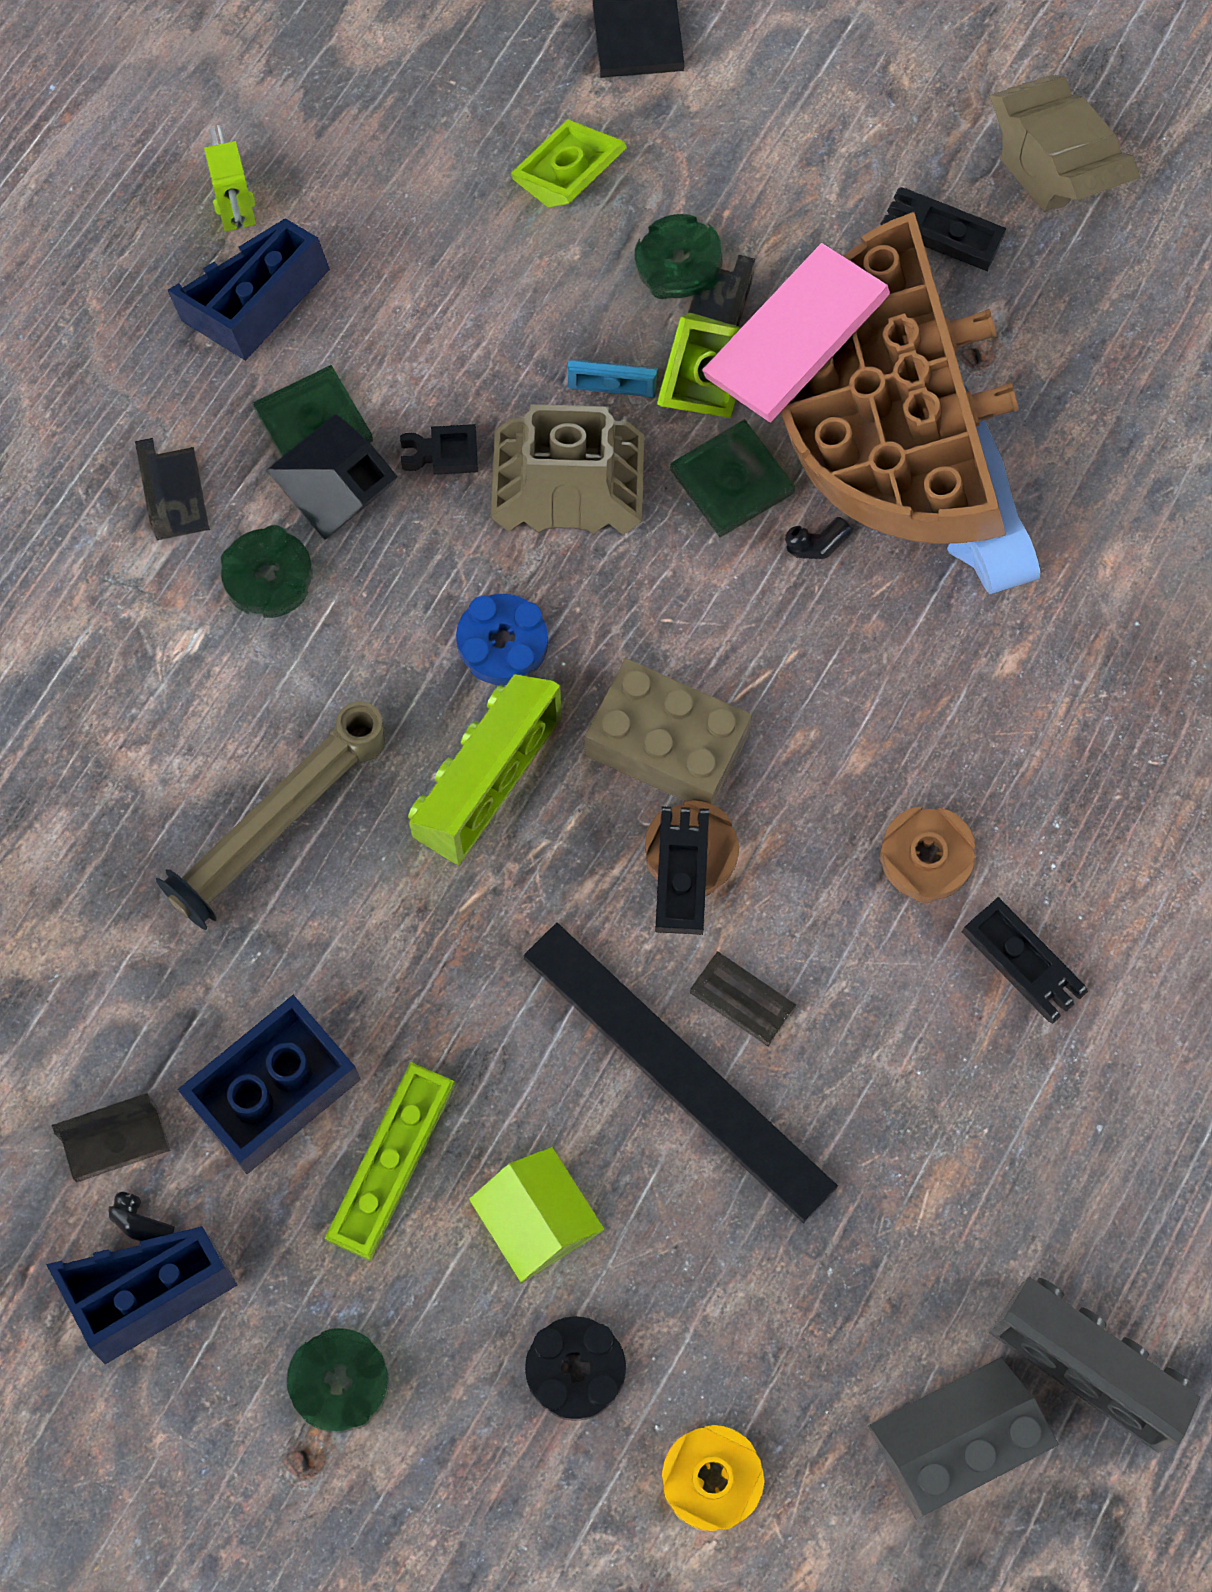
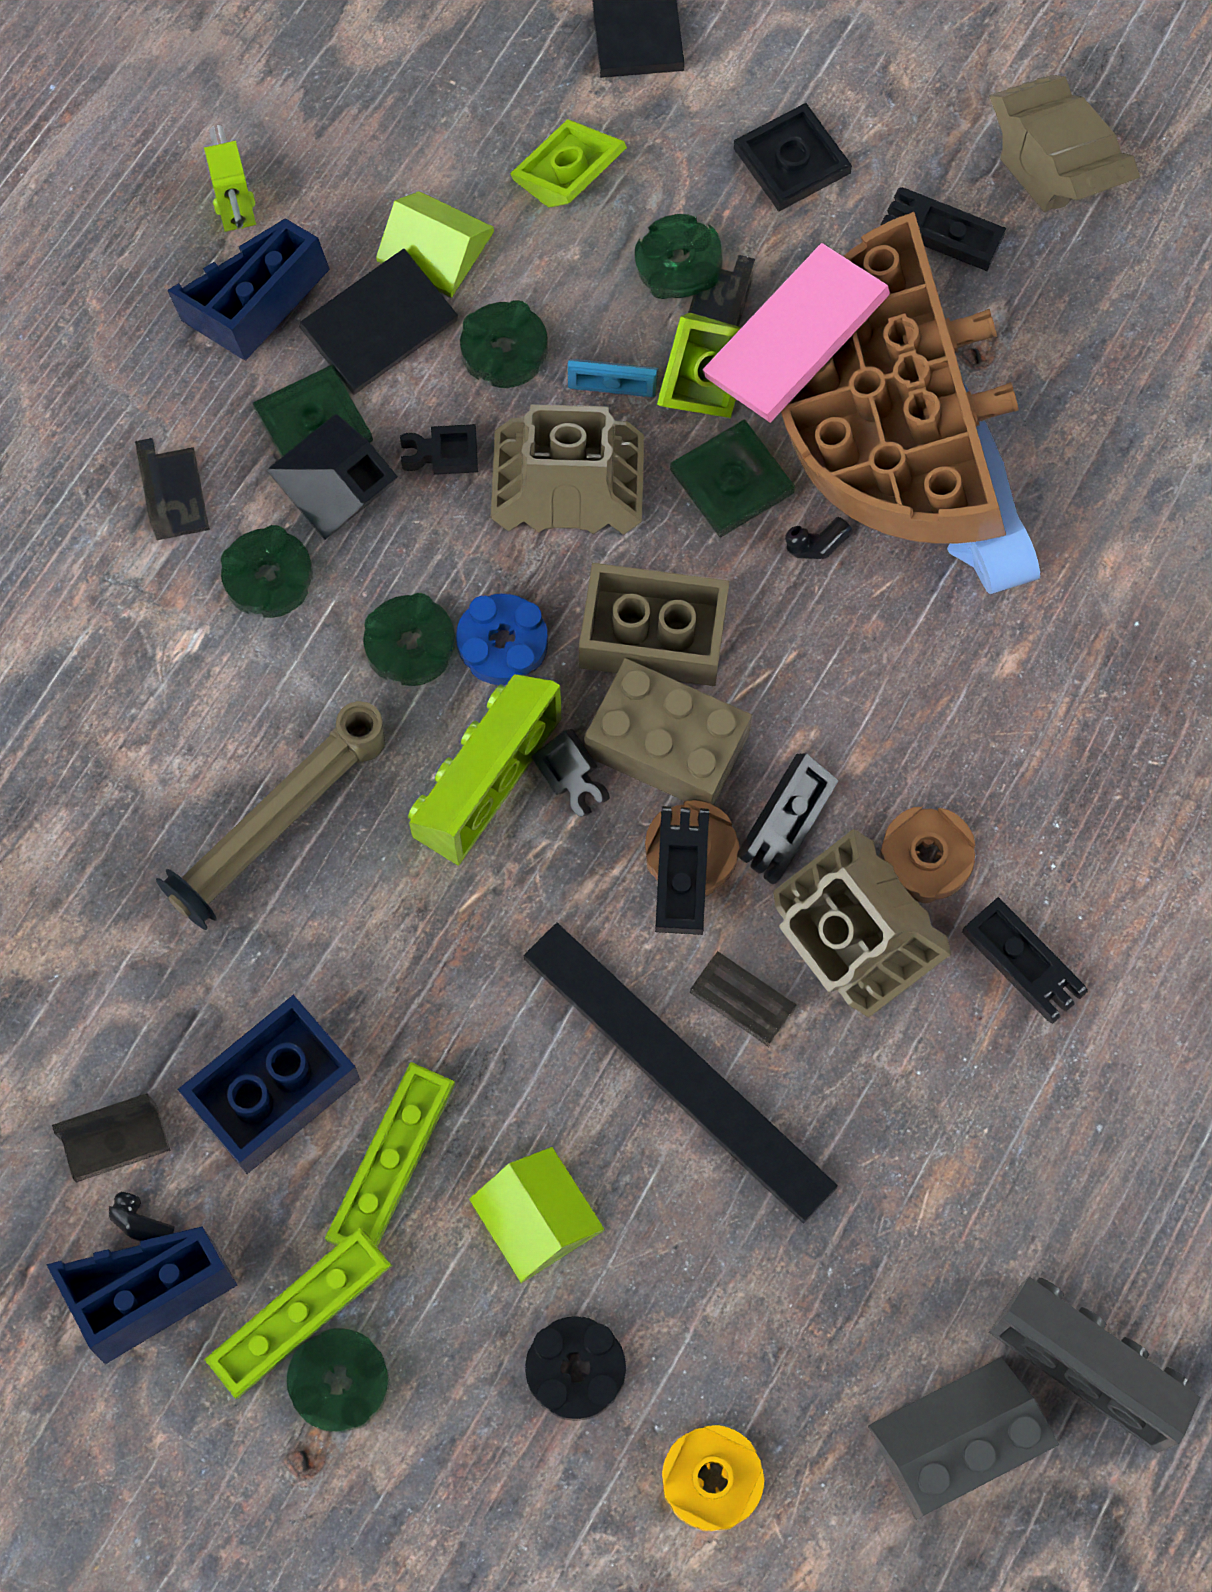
none -> lime tile [204,1227,393,1399]
none -> black tile [299,248,458,395]
none -> clear green plate [363,593,456,686]
none -> lime slope [376,191,494,298]
none -> clear green plate [460,300,548,388]
none -> black plate [531,729,610,817]
none -> dark tan brick [579,563,730,686]
none -> black tile [733,103,852,212]
none -> hinge [737,753,839,884]
none -> dark tan slope [773,829,951,1018]

